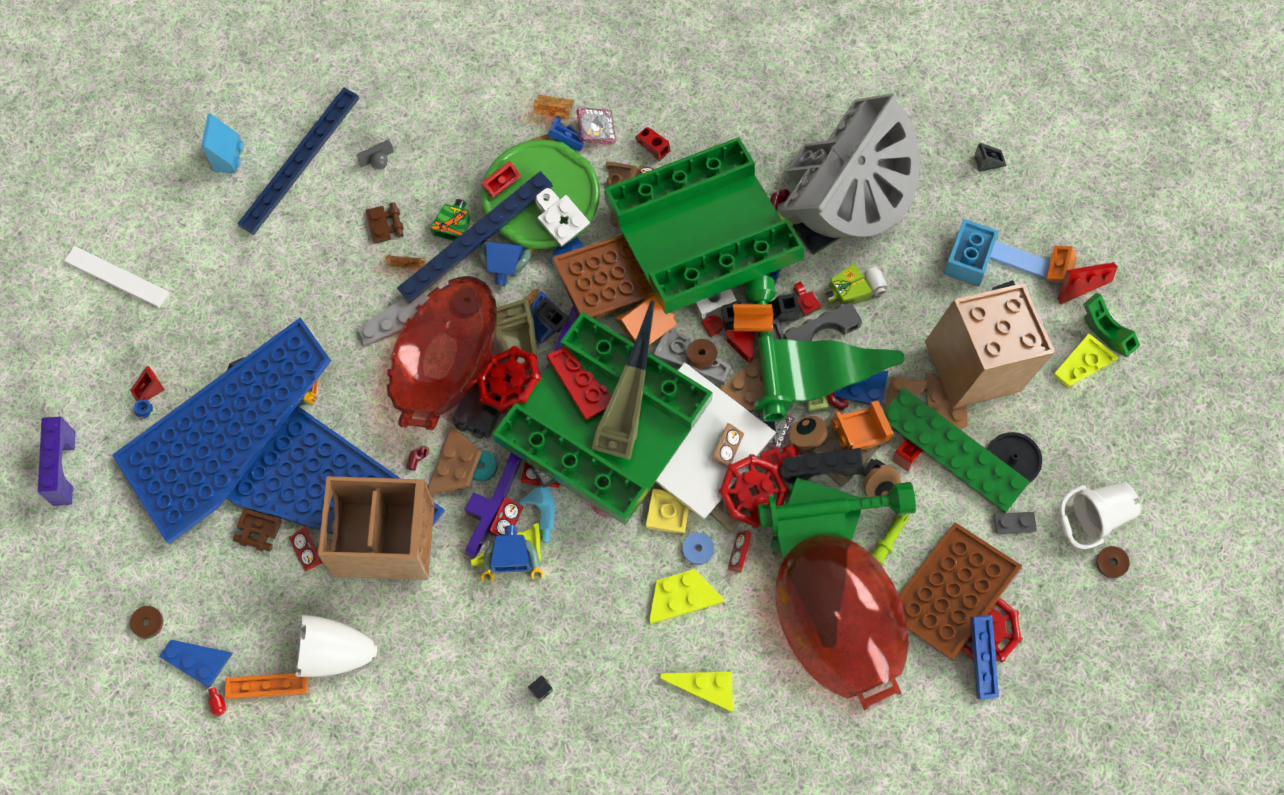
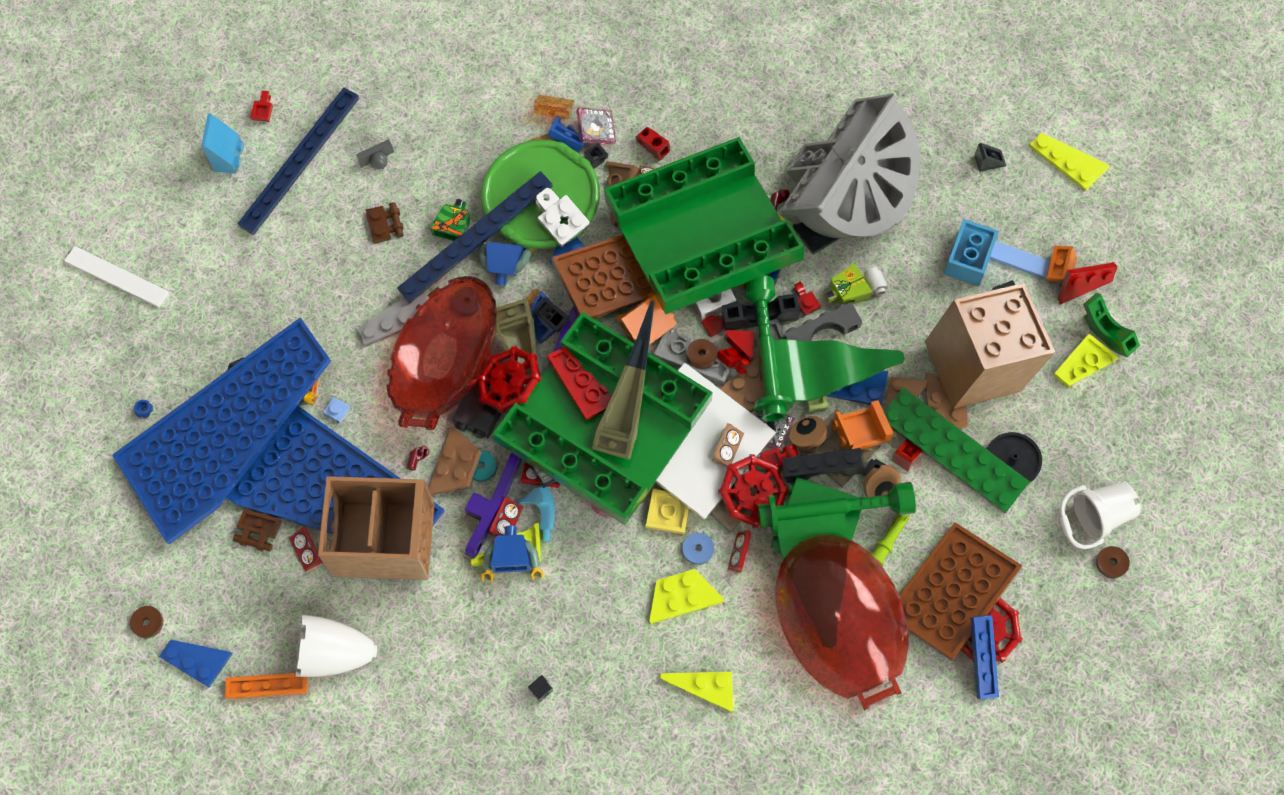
dark purple arch [38,416,76,506] -> none
red slope [130,366,165,401] -> none
red cylinder [208,687,226,716] -> none
clear orange slope [386,254,426,268] -> none
red slope [479,161,521,198] -> none
orange panel [733,304,773,332] -> none
dark red arm [826,392,849,411] -> none
dark grey plate [994,512,1037,534] -> none
none -> red plate [250,90,273,122]
none -> light blue plate [323,397,350,423]
none -> black piece [584,142,608,169]
none -> red plate [717,348,749,374]
none -> neon yellow wing [1029,133,1110,191]

